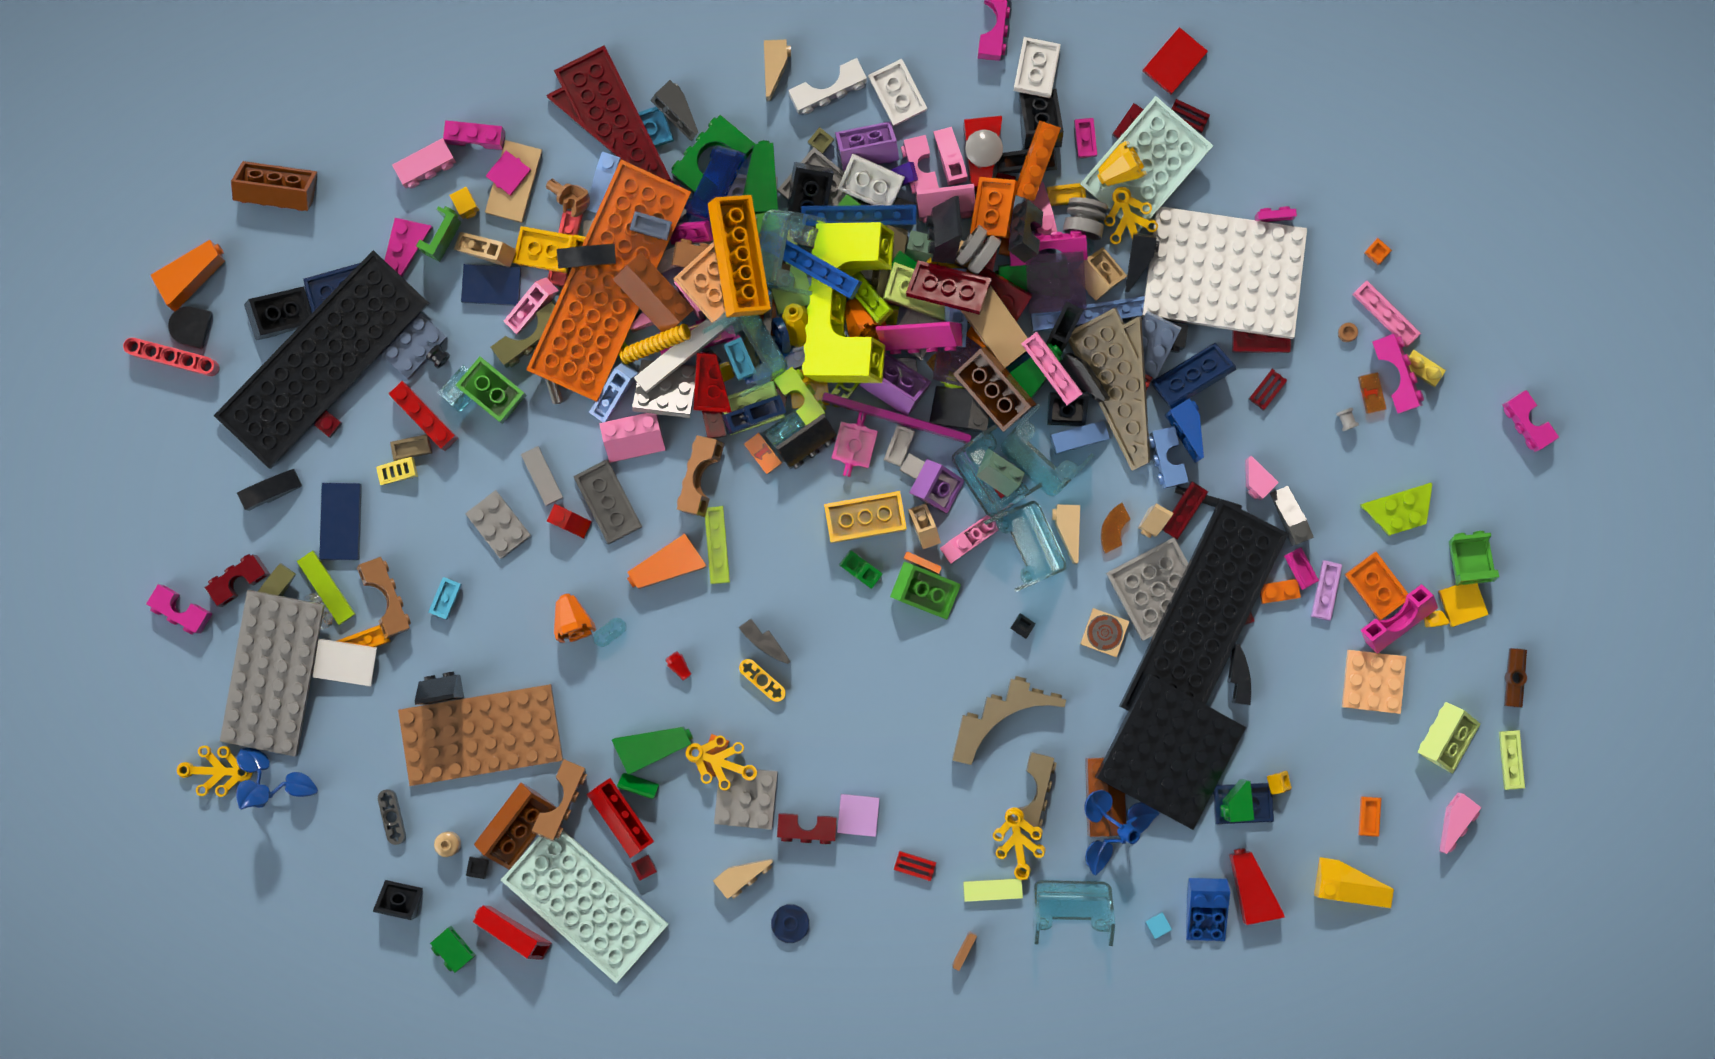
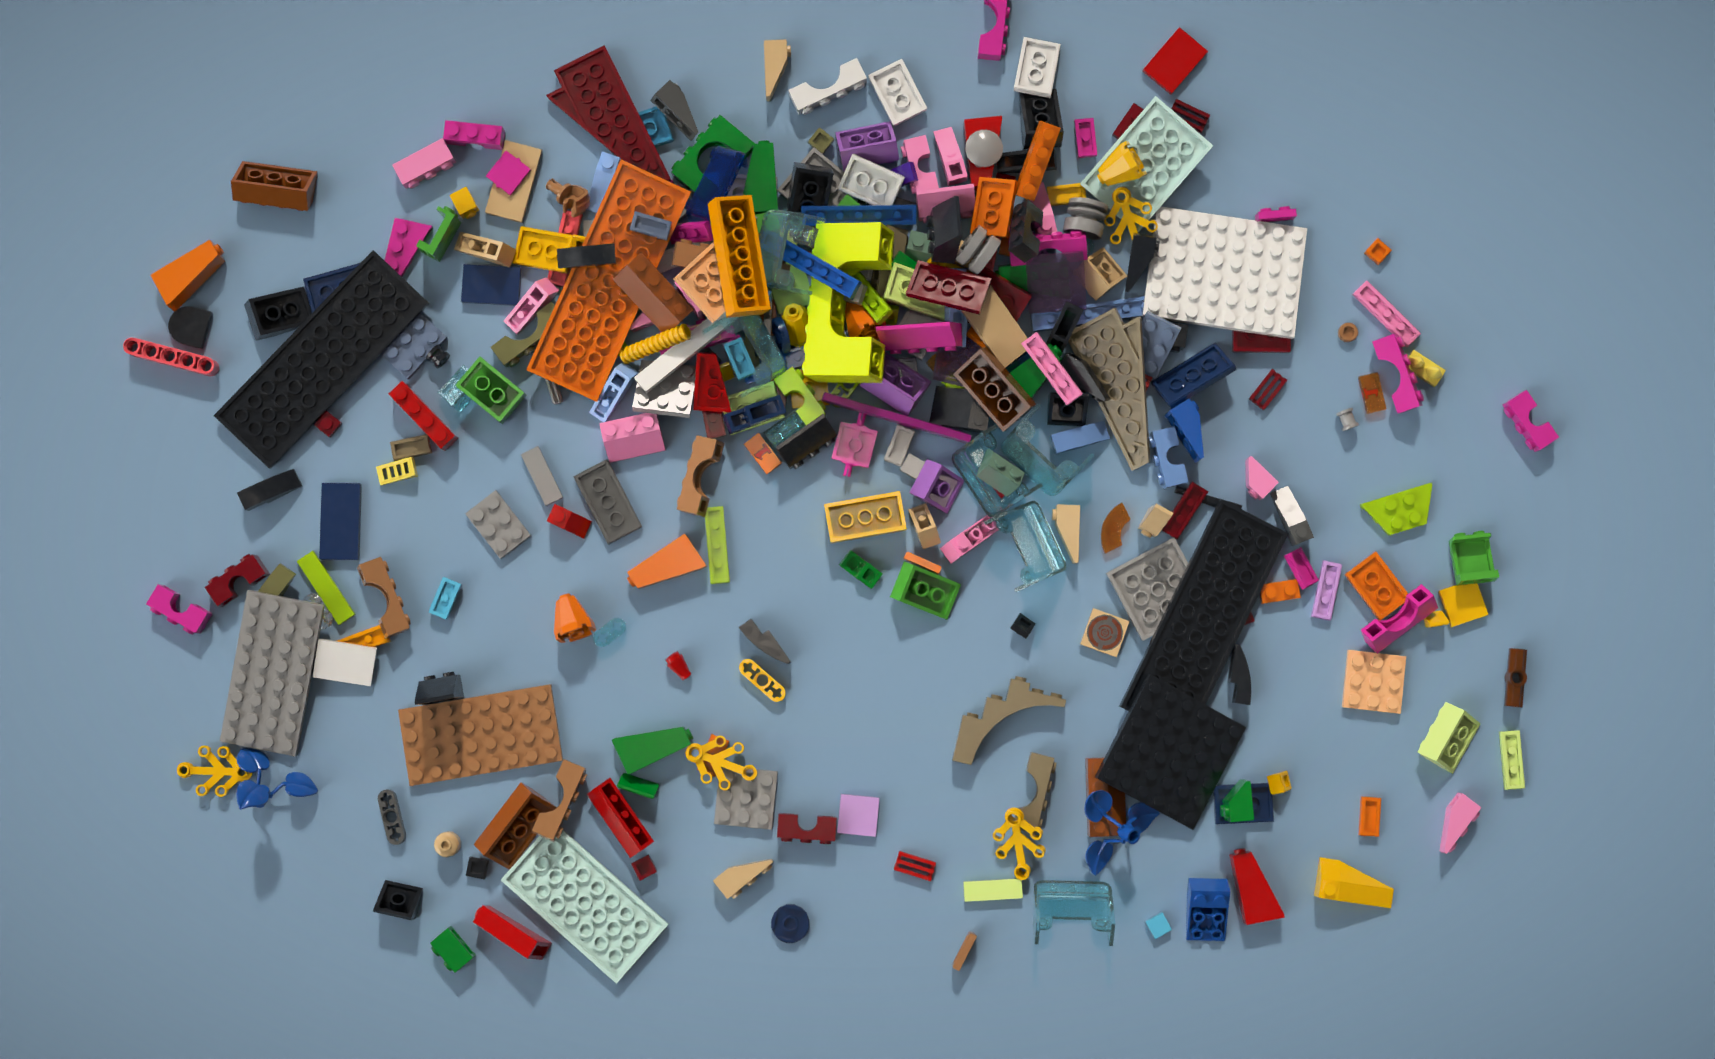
none -> light grey tile [843,284,868,305]

